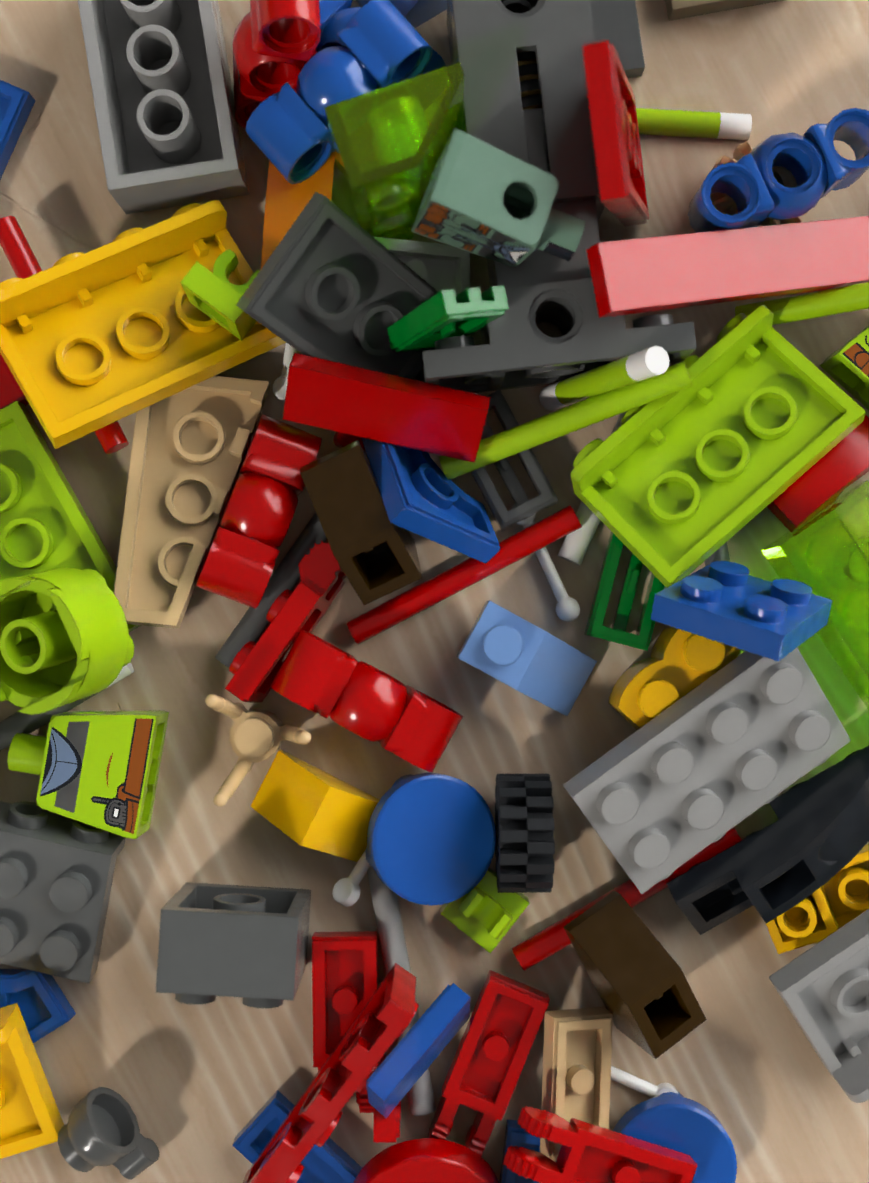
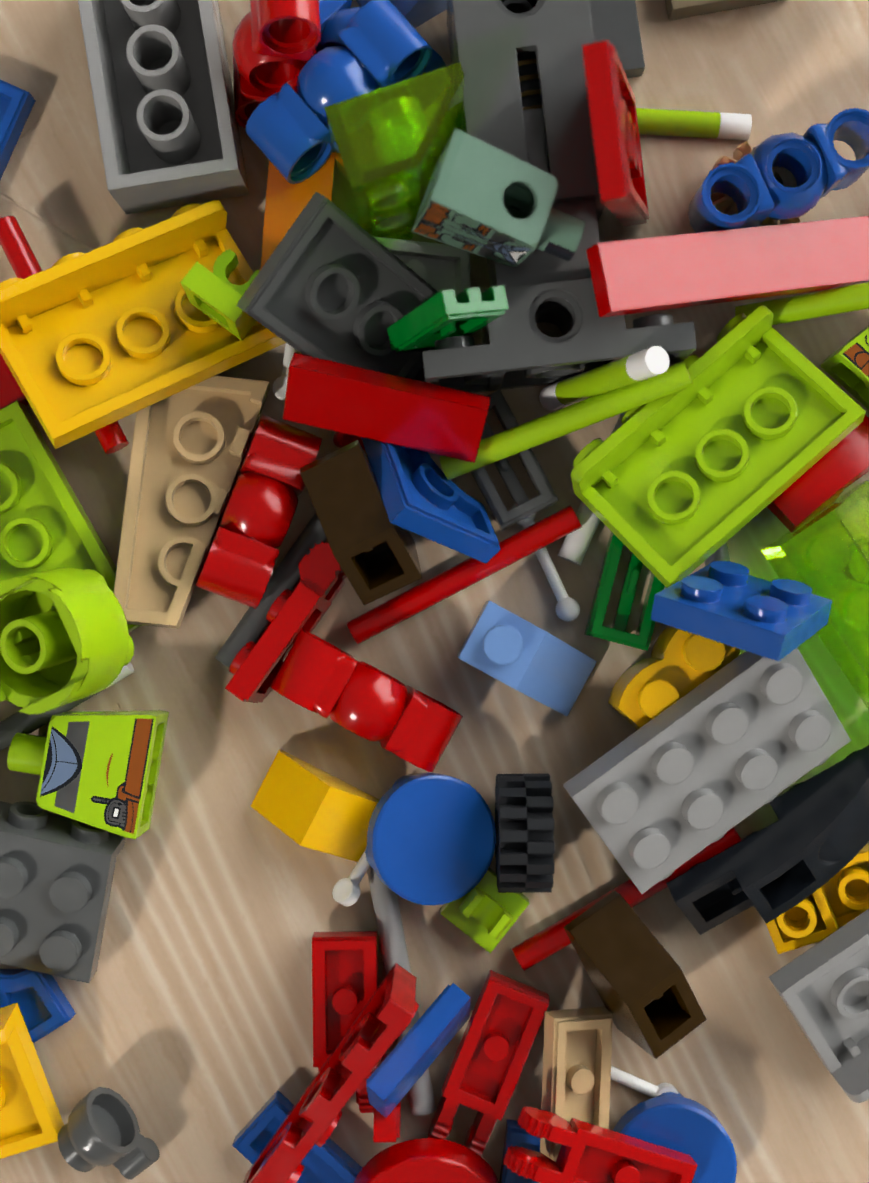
dark grey brick [156,882,311,1008] -> none
tan plant [205,694,311,807] -> none

